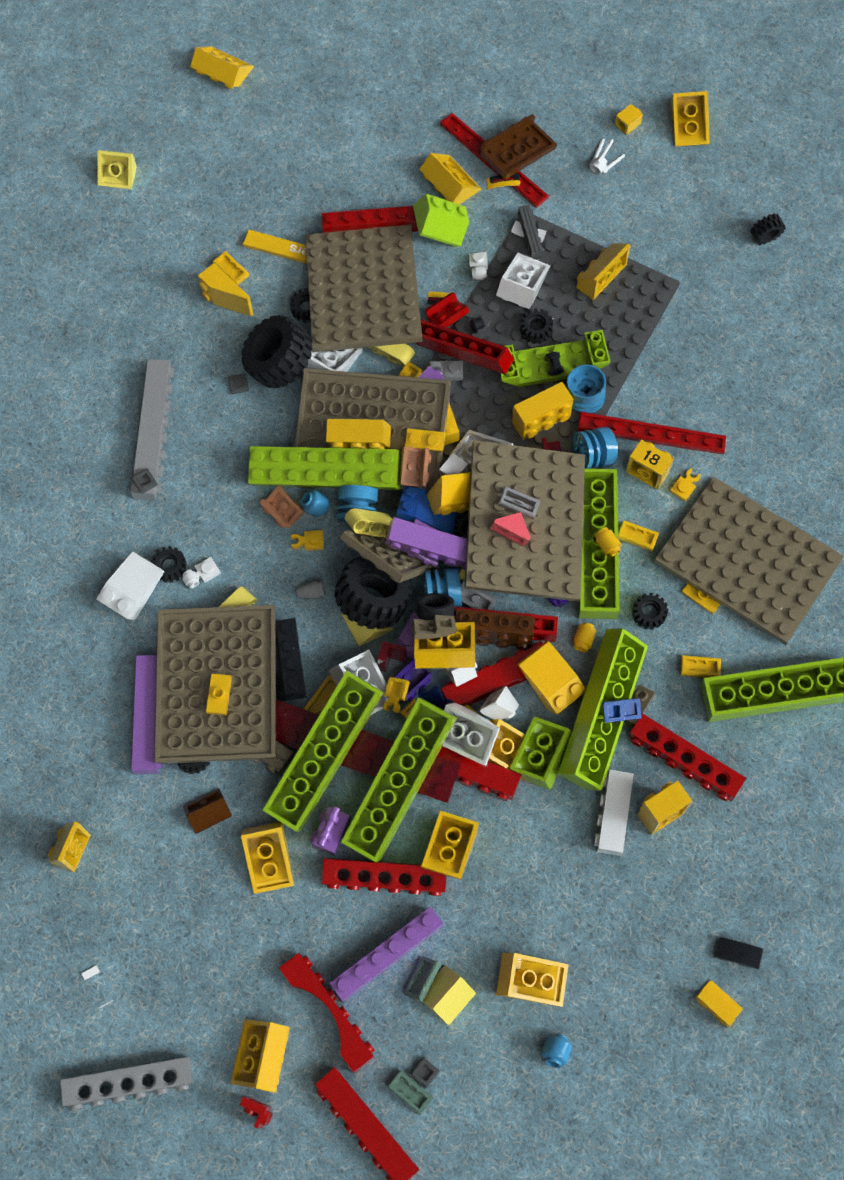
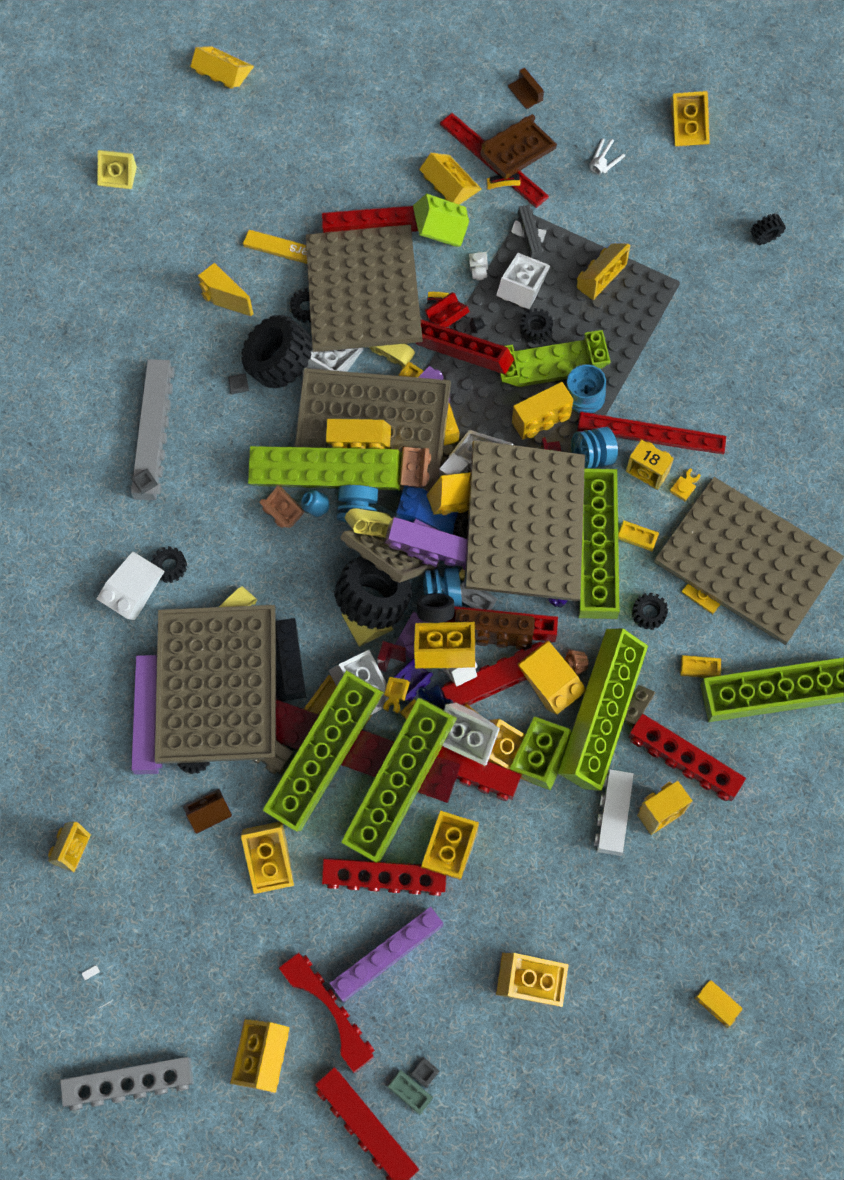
white plate [182,557,221,589] -> none
yellow plate [206,674,232,715] -> none
yellow plate [212,251,249,285] -> none
red bracket [240,1096,273,1129] -> none
yellow plate [291,530,324,551] -> none
light grey cone [297,580,326,599] -> none
medium lavender brick [310,806,351,856] -> none
sand green plate [404,956,441,1003] -> none
yellow plate [405,428,446,452] -> none
dark tan slope [412,615,456,639] -> none
light yellow slope [423,965,476,1026] -> none
light grey hinge [427,361,463,381] -> none
white slope [480,686,519,720] -> none
coral slope [490,512,530,546] -> none
light grey tile [497,486,540,520] -> none
dark azure head [542,1034,572,1068] -> none
black bush [544,352,564,376] -> none
yellow brick [573,622,597,653] -> none
yellow brick [595,527,622,557] -> none
slope [602,698,641,723] -> none
yellow brick [615,104,643,135] -> none
black slope [715,937,764,970] -> none
none -> reddish brown panel [508,67,544,109]
none -> nougat piece [565,649,589,675]

